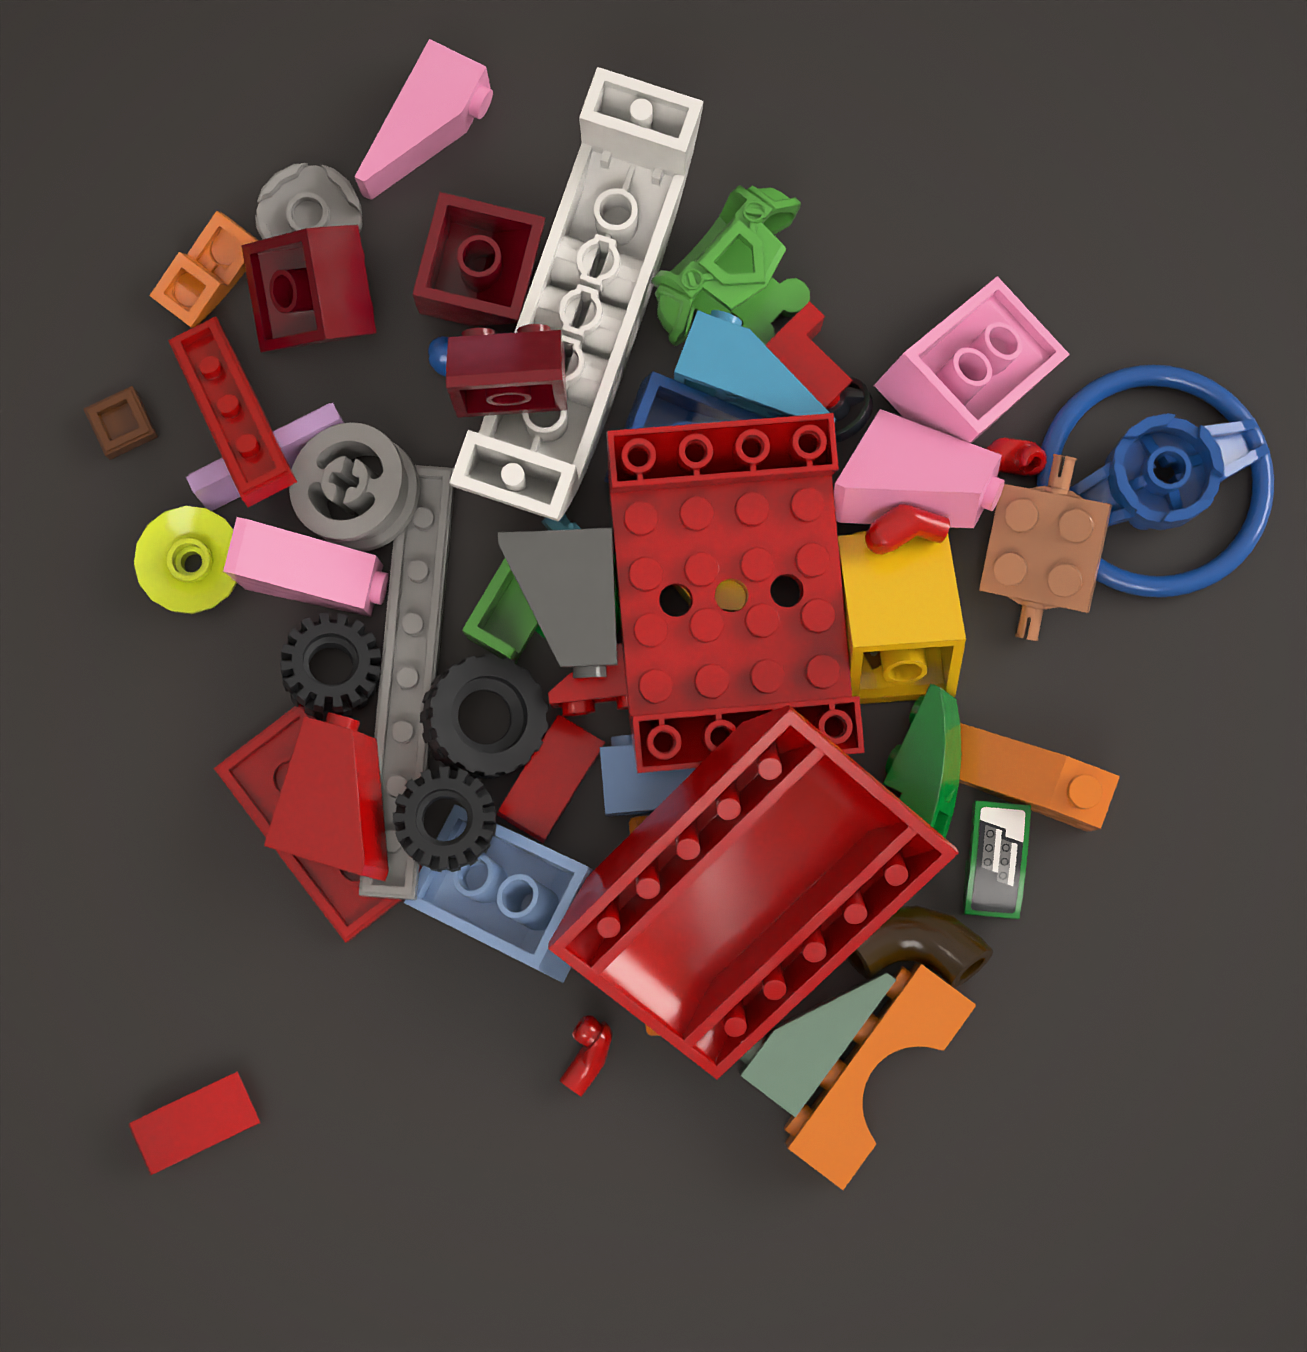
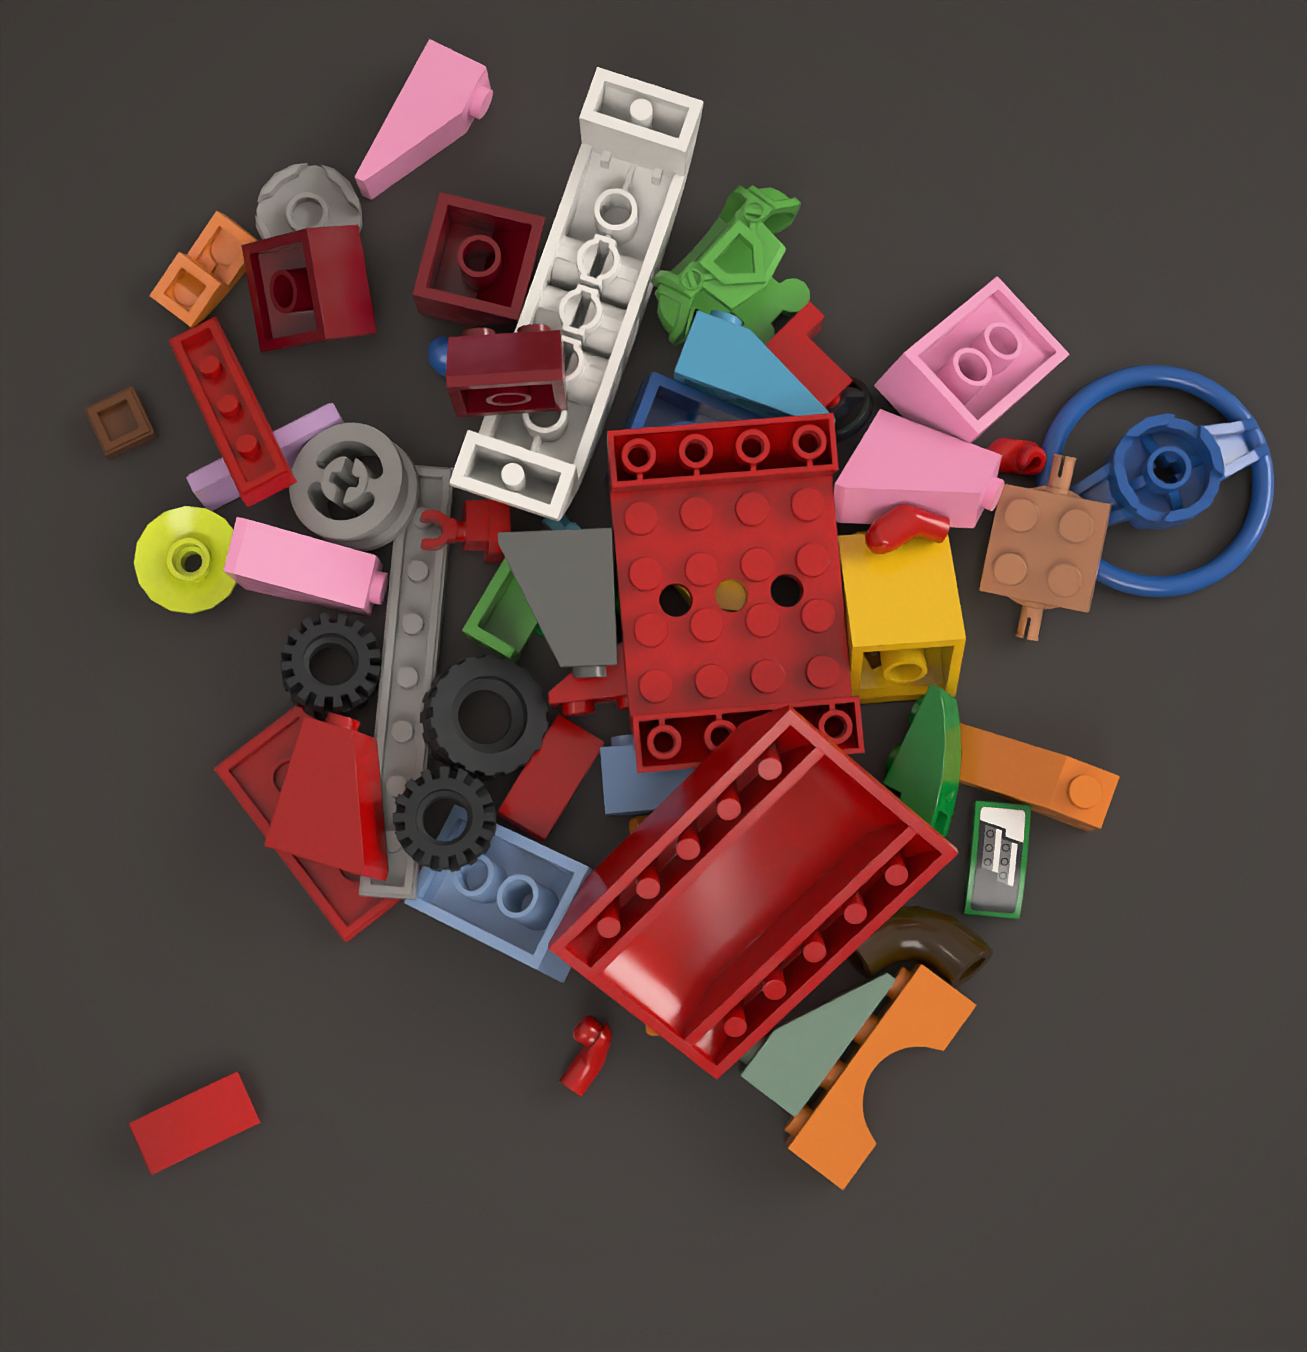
none -> red piece [420,499,511,563]

